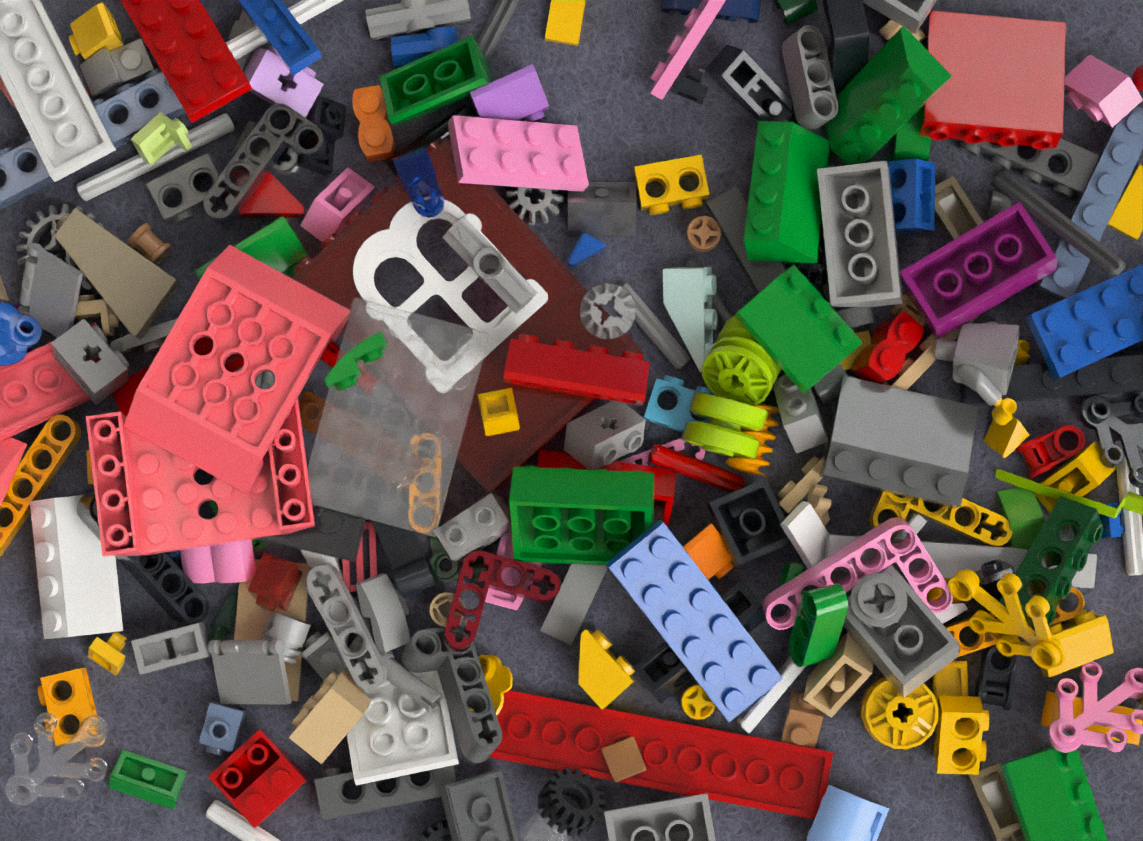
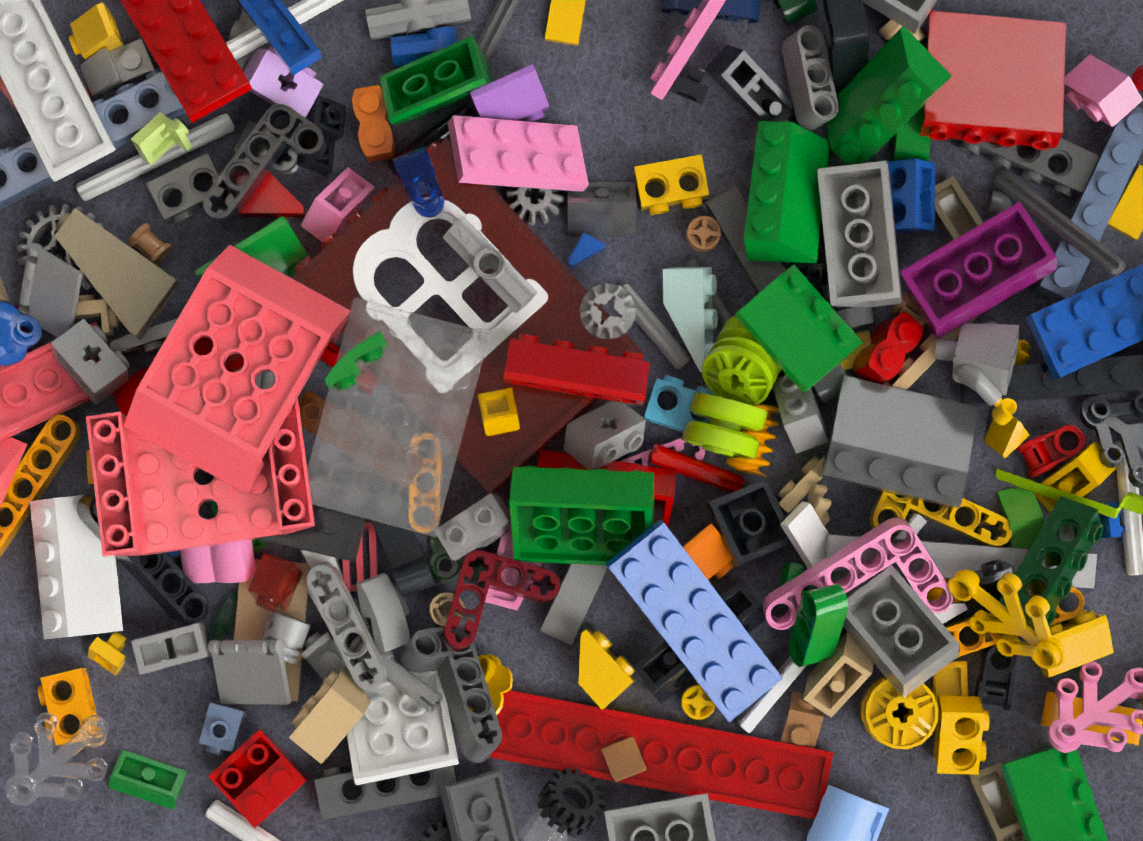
light grey gear [851,573,907,629] -> none

